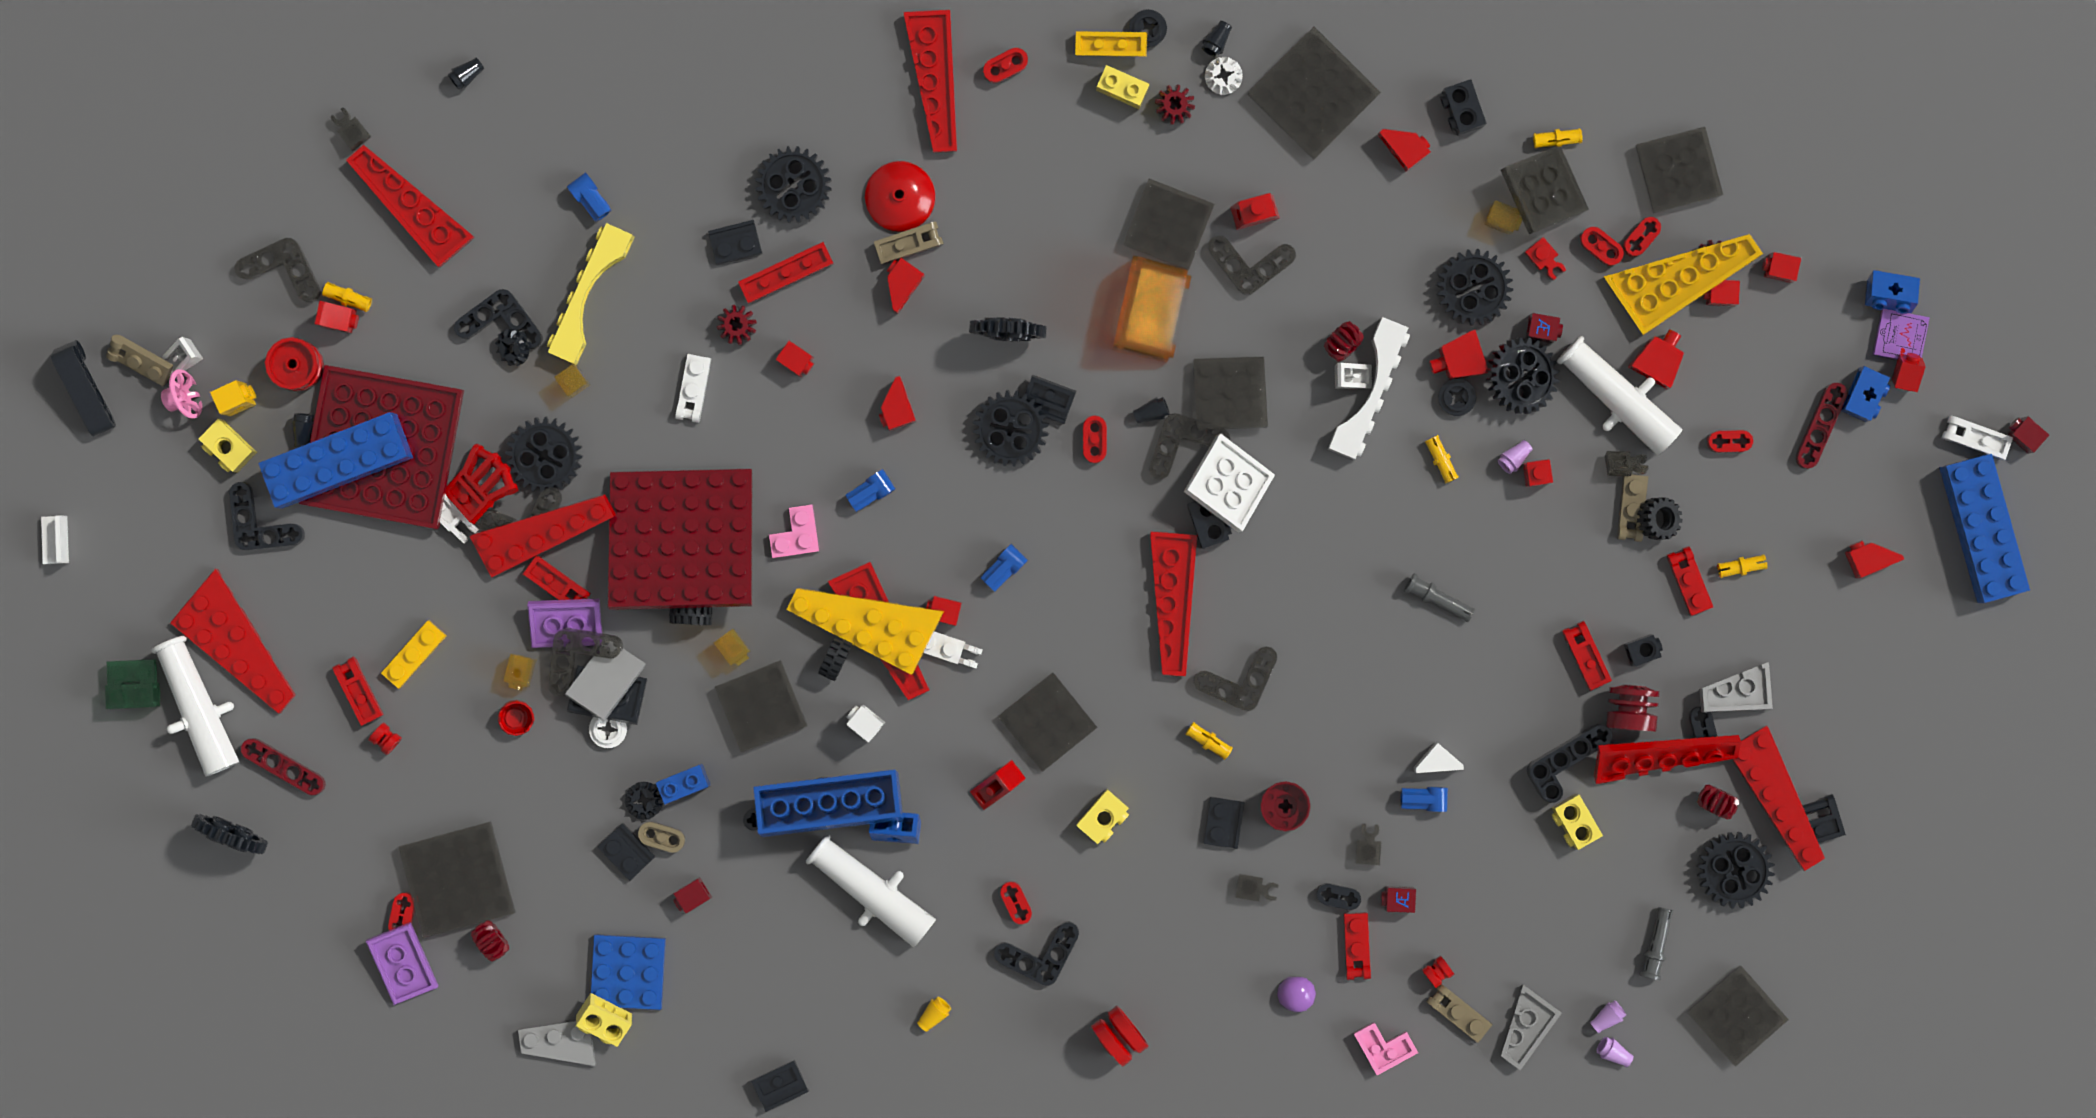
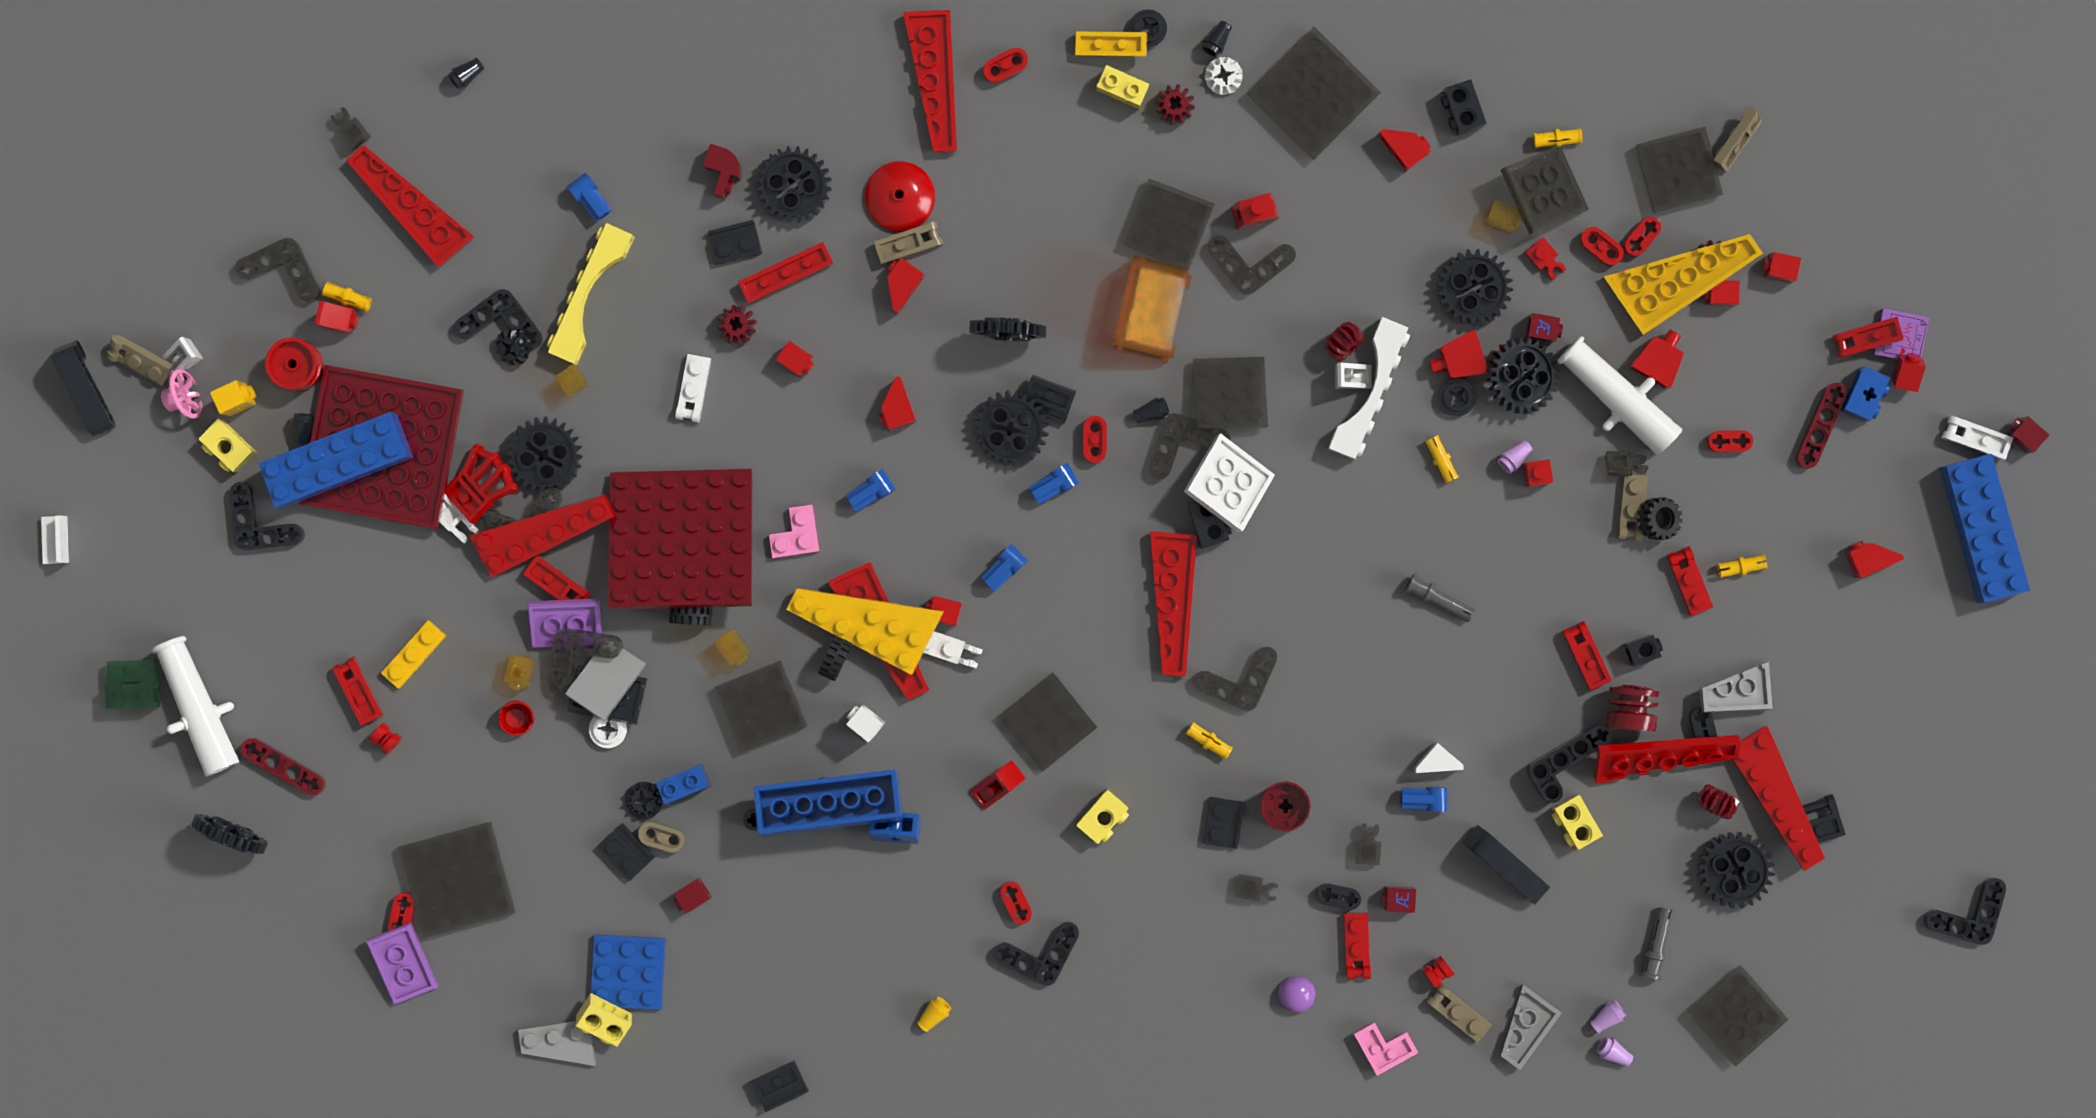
red wing [171,569,296,713] -> none
dark red gear [471,920,509,962] -> none
white piece [806,834,936,948] -> none
red wheel [1091,1005,1149,1067] -> none
blue brick [1865,270,1920,314] -> none
none -> dark red brick [703,144,742,200]
none -> blue piece [1029,463,1079,504]
none -> black beam [1462,825,1550,905]
none -> dark tan plate [1714,106,1762,173]
none -> red plate [1832,317,1904,359]
none -> black beam [1924,877,2006,945]

